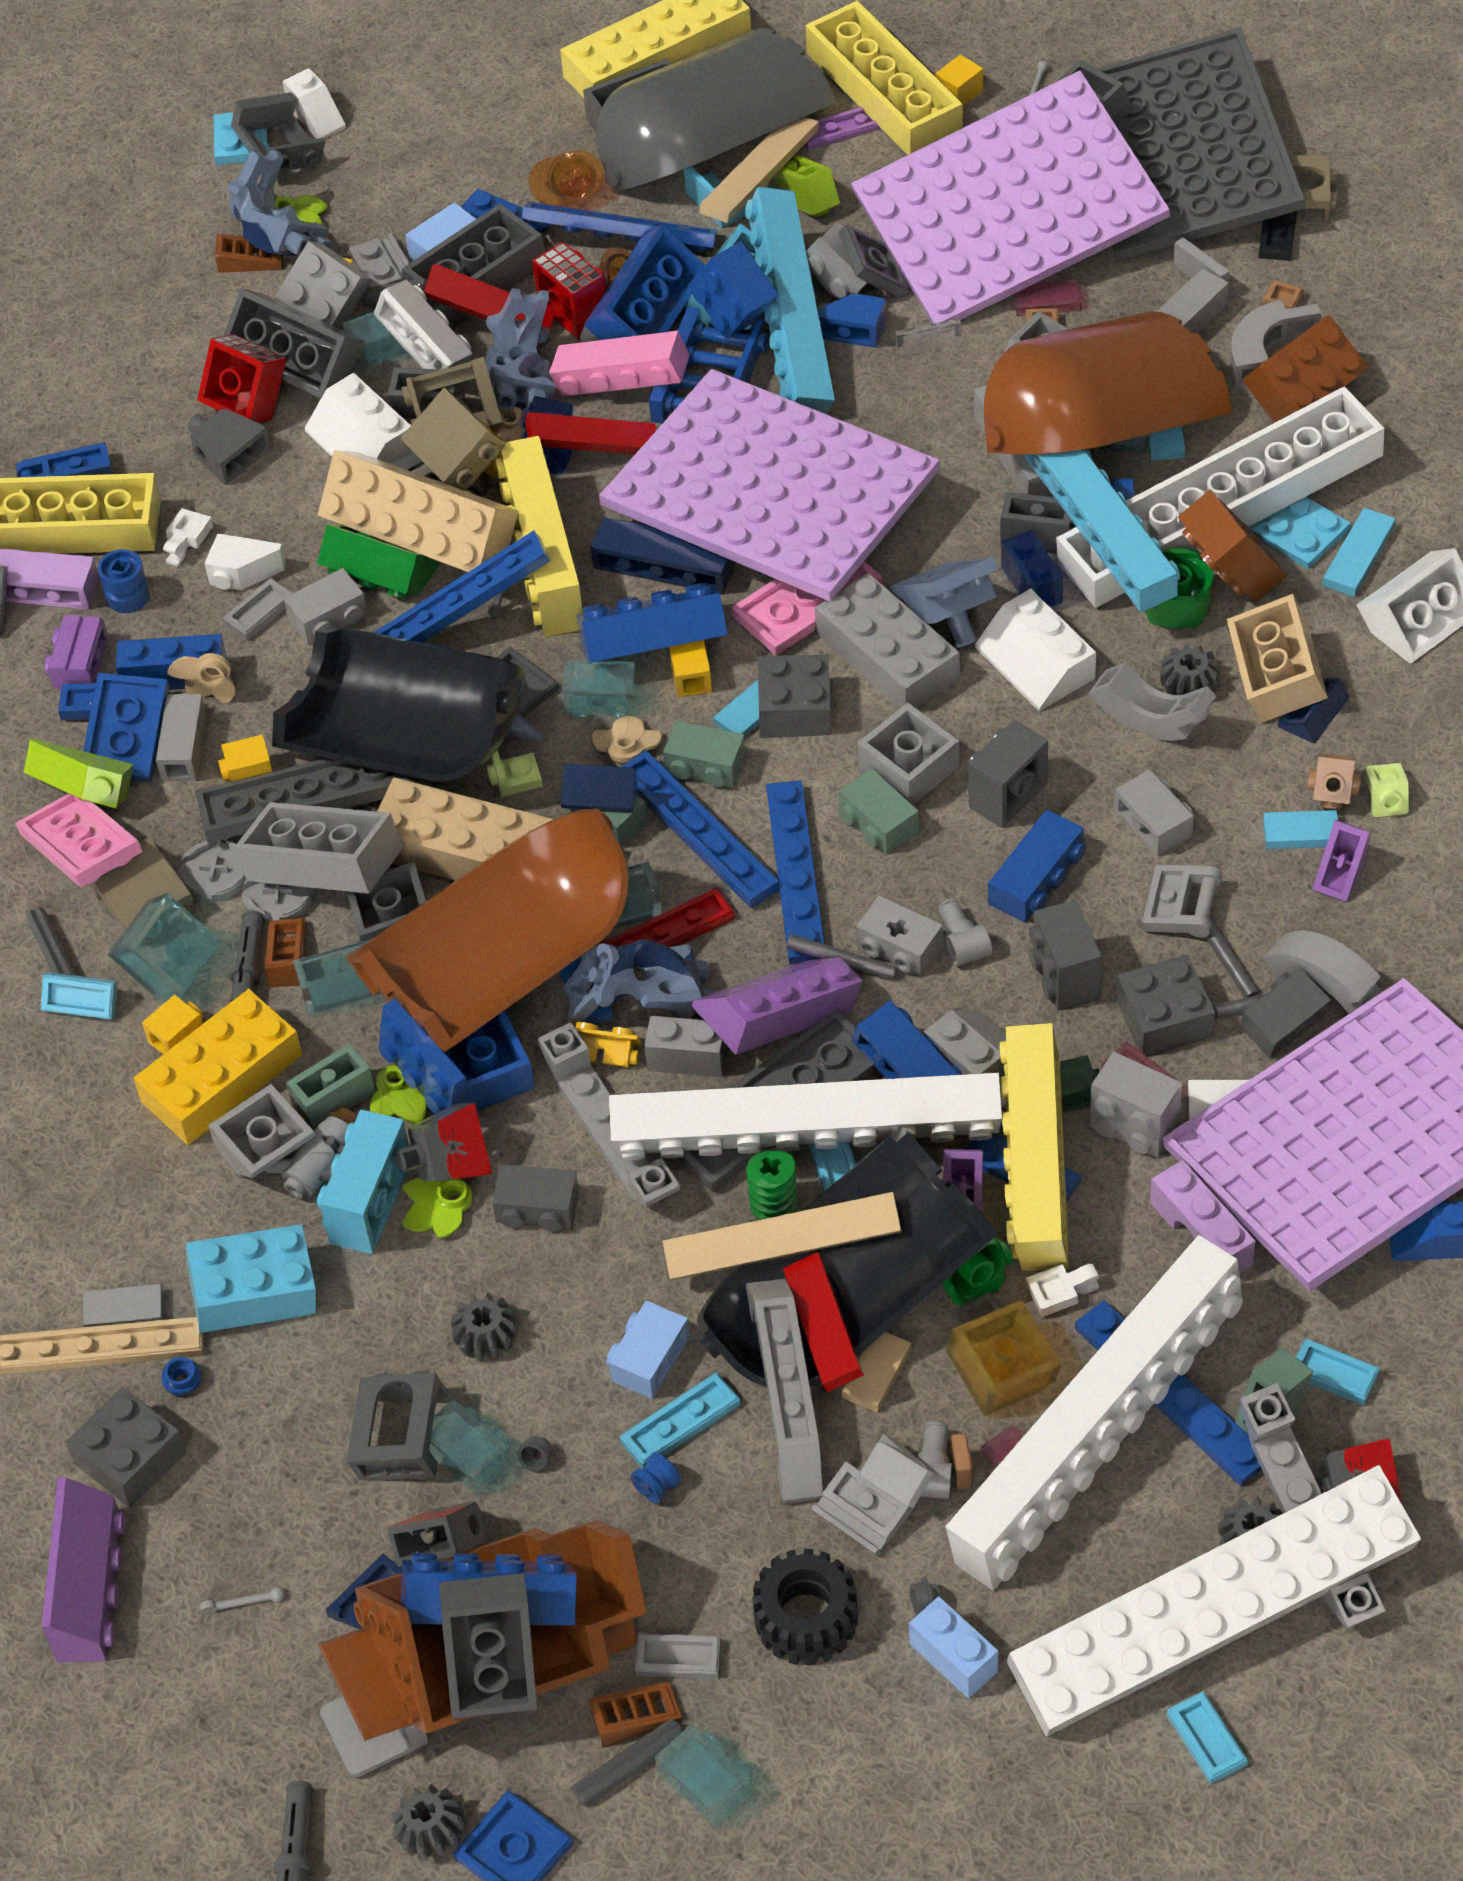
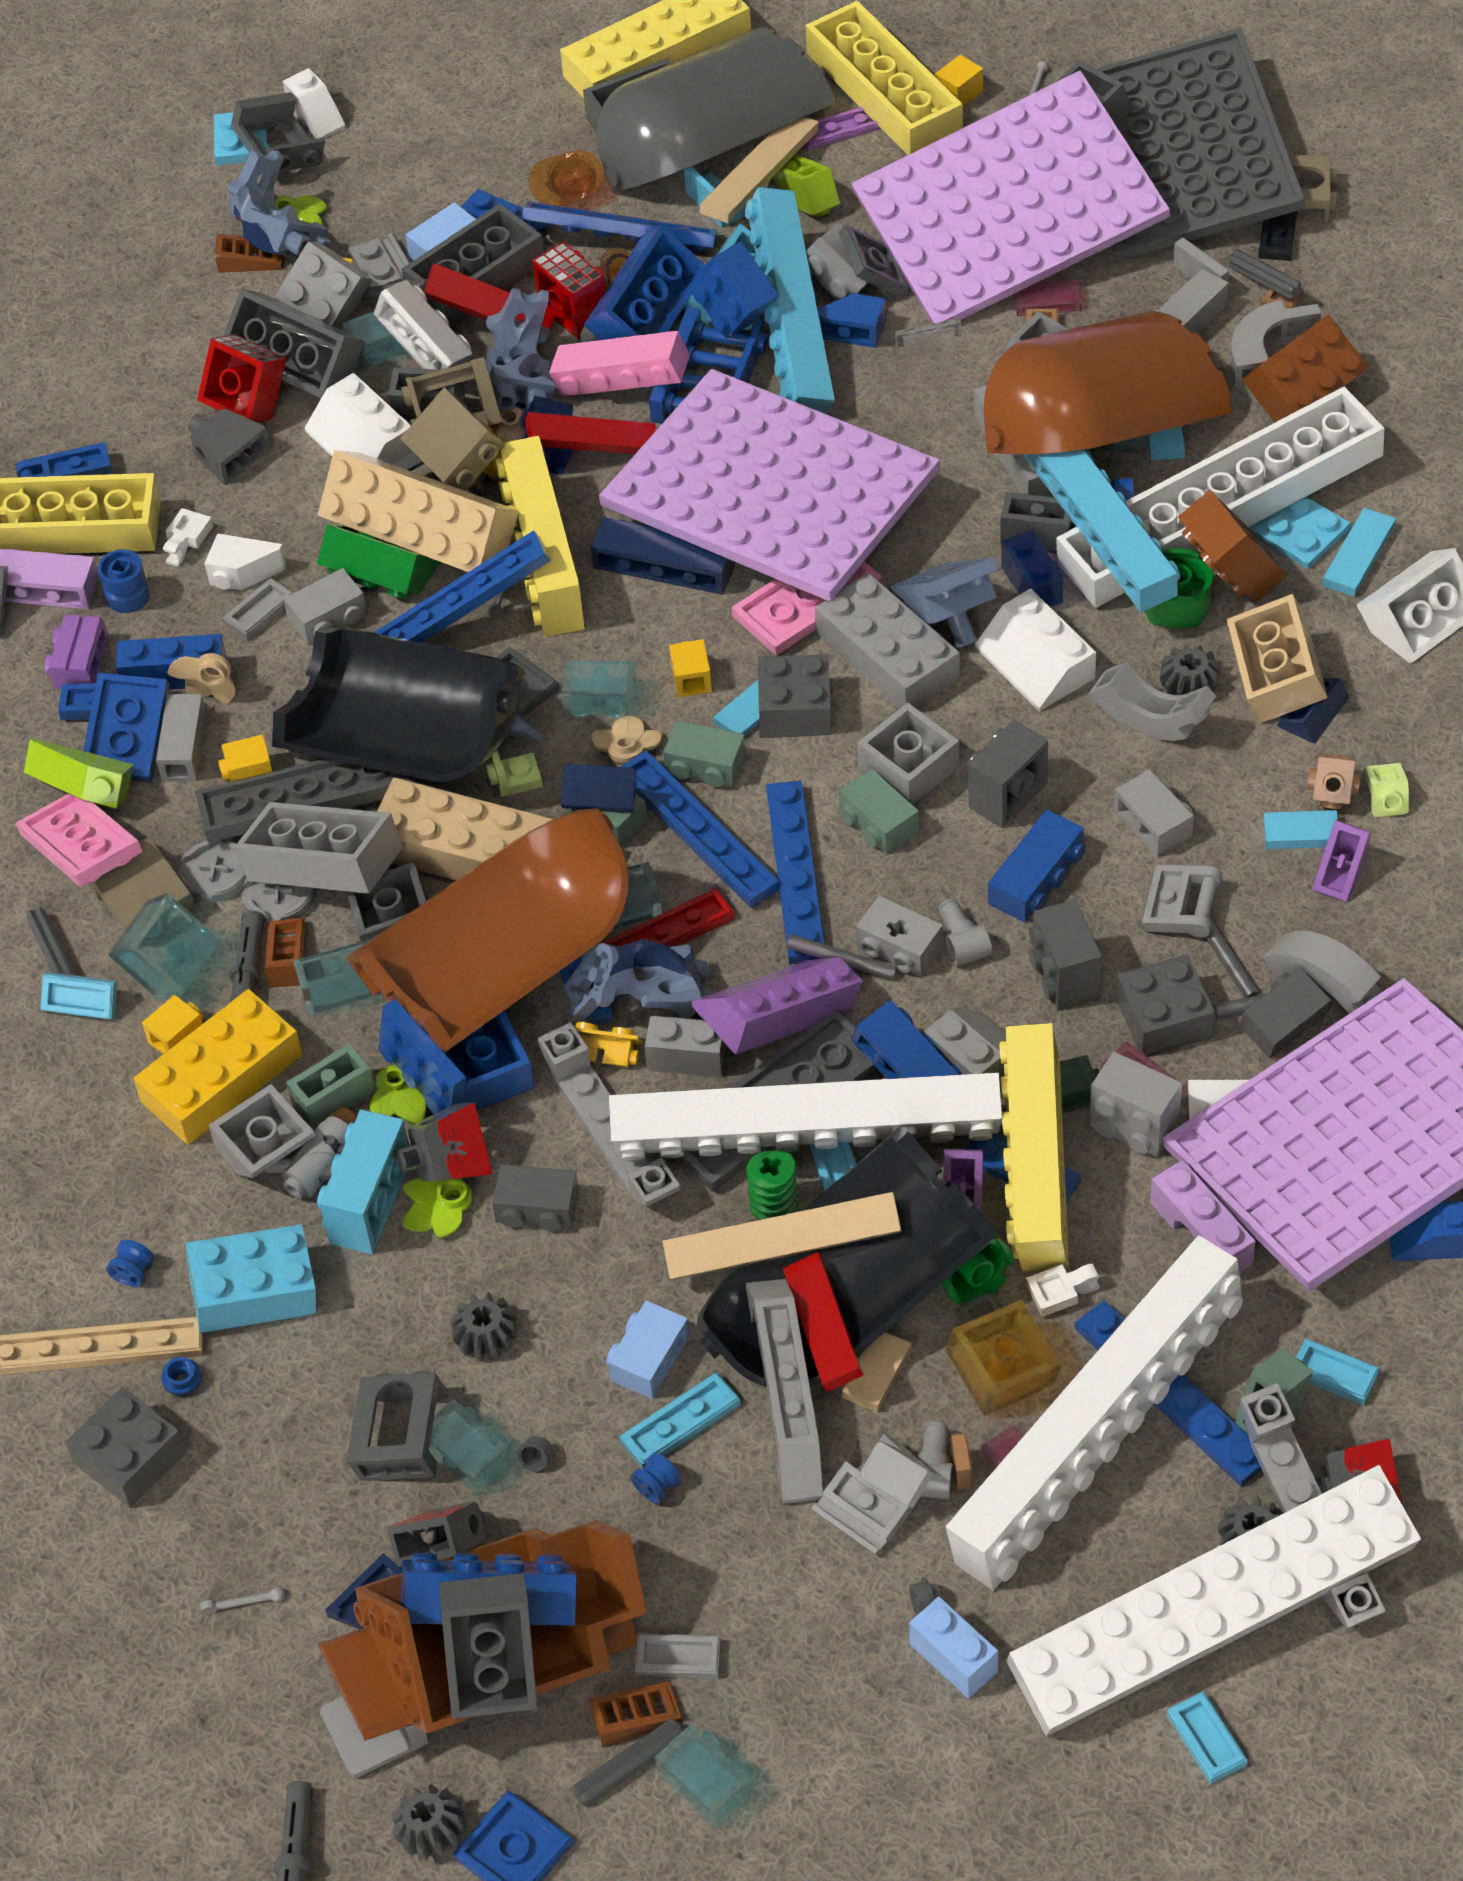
medium lavender slope [42,1478,126,1663] -> none
light grey tile [83,1284,163,1327] -> none
blue brick [576,583,728,663] -> none
black tyre [752,1549,858,1665] -> none
none -> blue wheel [106,1239,154,1287]
none -> dark grey axle [1227,249,1303,299]

